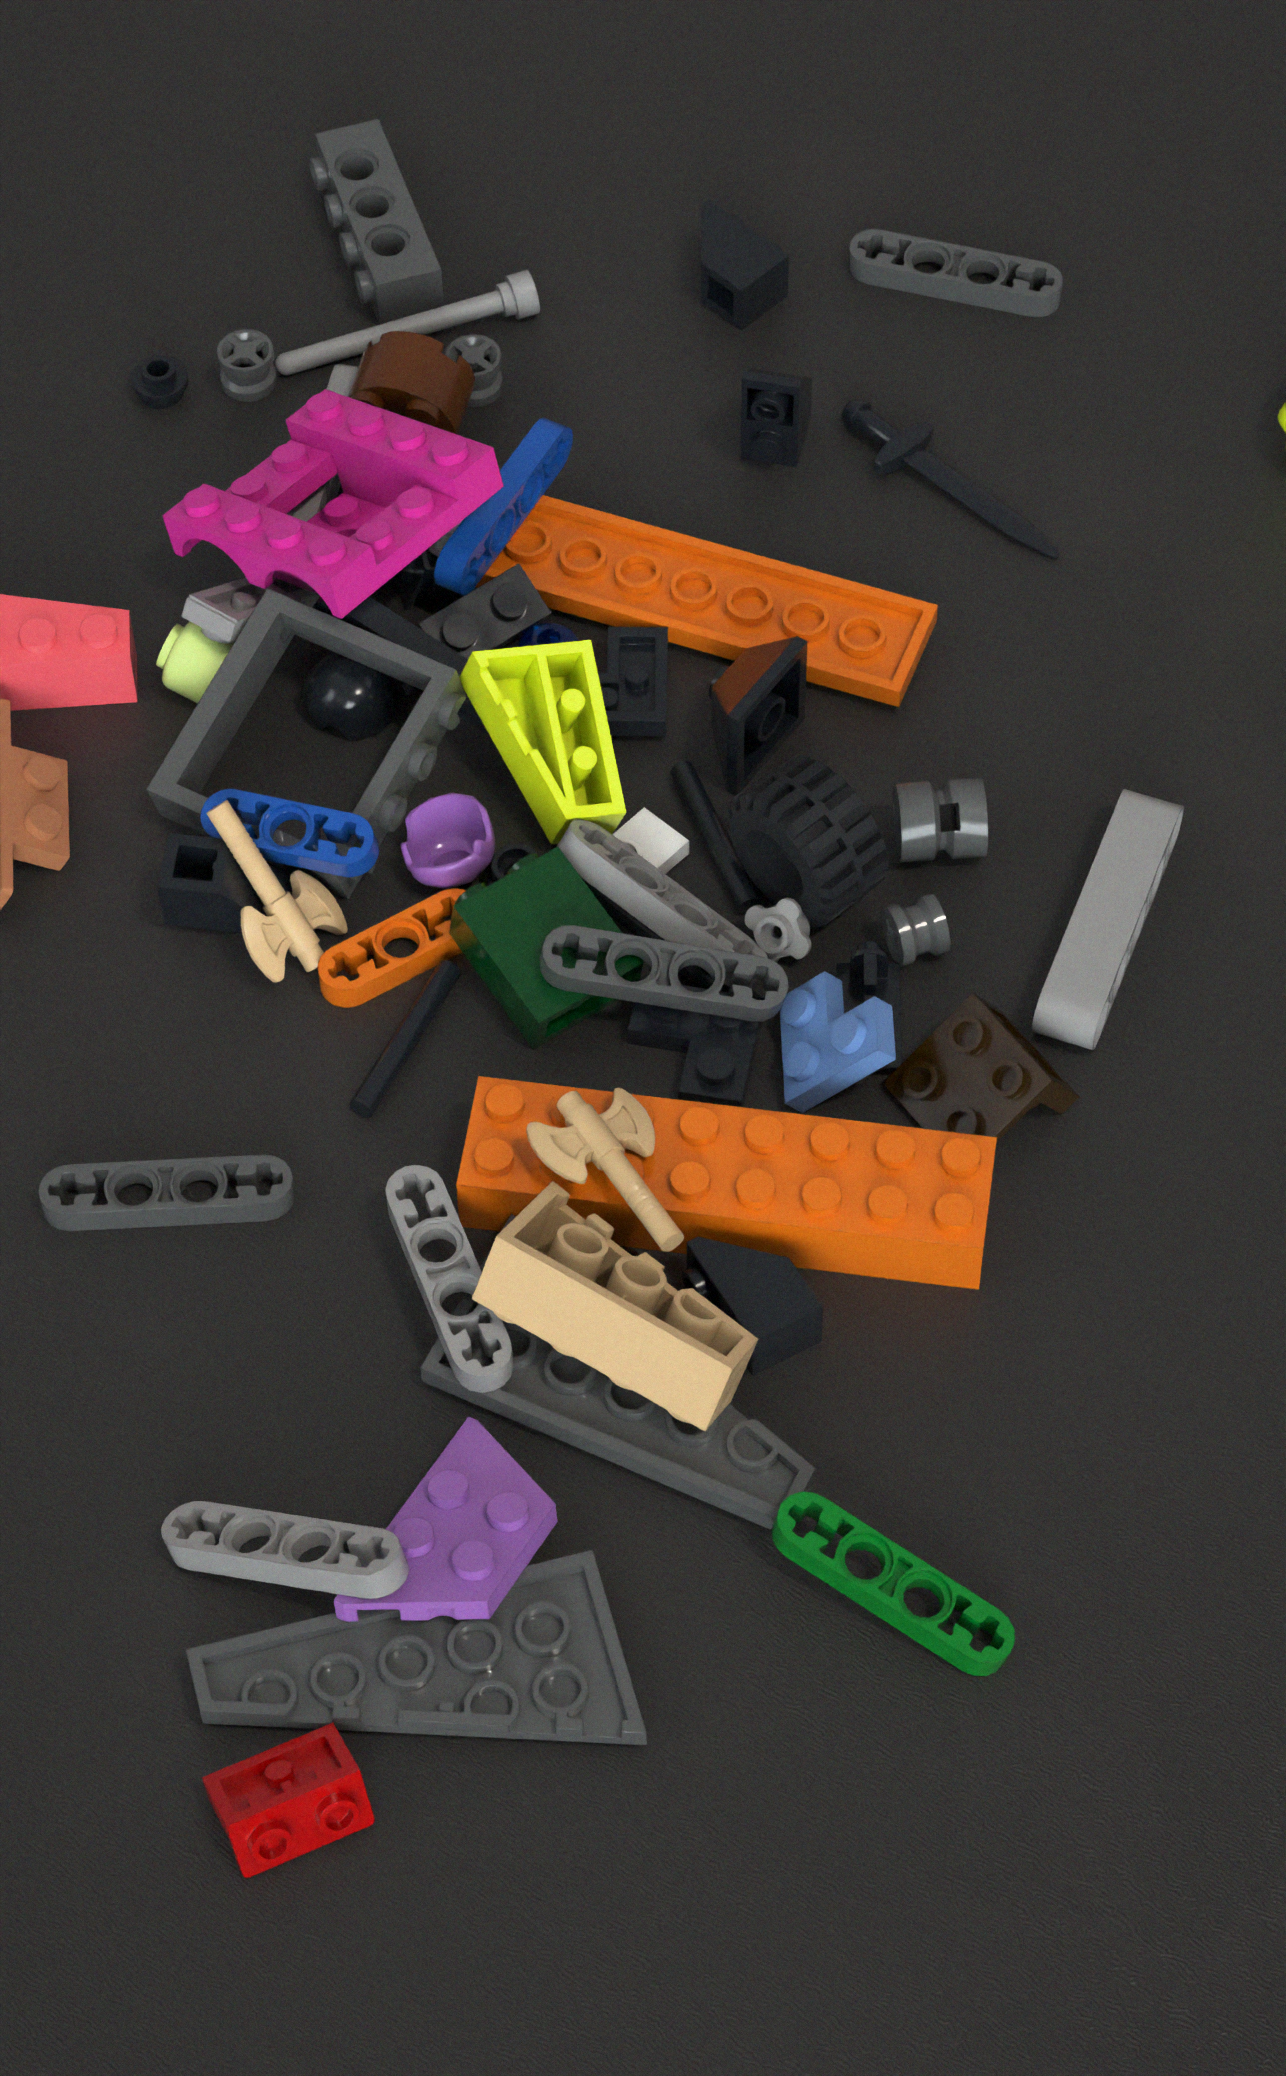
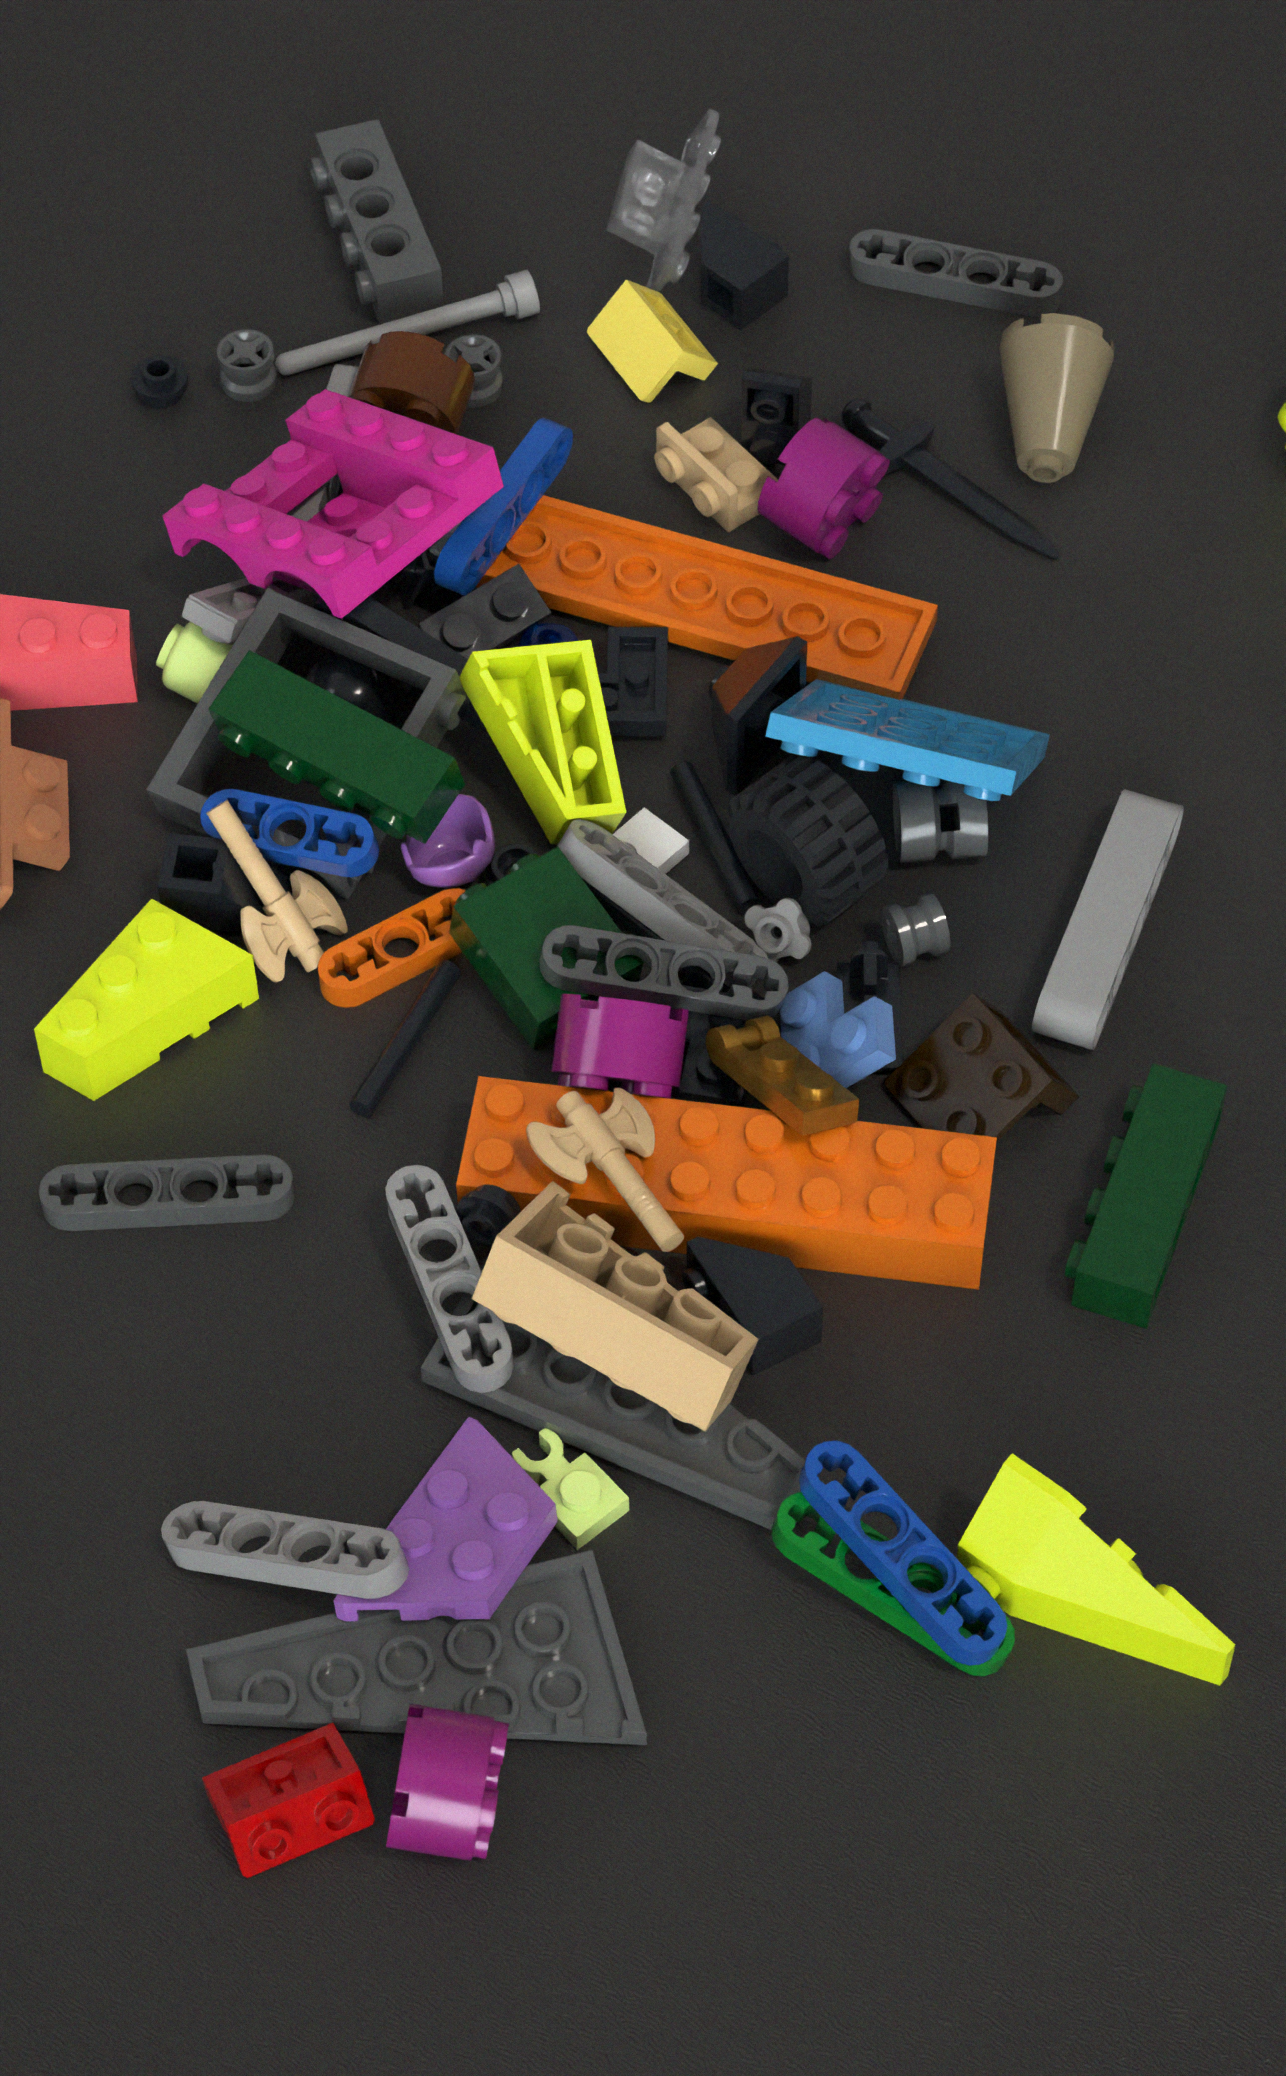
none -> neon yellow wedge [34,899,259,1101]
none -> dark green brick [208,650,465,844]
none -> magenta brick [386,1703,509,1861]
none -> black plate [456,1184,521,1246]
none -> yellowish green plate [512,1428,629,1550]
none -> magenta brick [551,994,689,1099]
none -> light yellow panel [587,280,718,403]
none -> clear bracket [607,109,721,292]
none -> tan bracket [654,417,778,533]
none -> pearl gold plate [706,1015,859,1136]
none -> magenta brick [758,417,890,559]
none -> dark azure plate [765,679,1050,801]
none -> blue beam [799,1441,1008,1666]
none -> neon yellow wedge [956,1453,1235,1686]
none -> dark tan cone [999,313,1115,483]
none -> dark green brick [1064,1063,1228,1329]

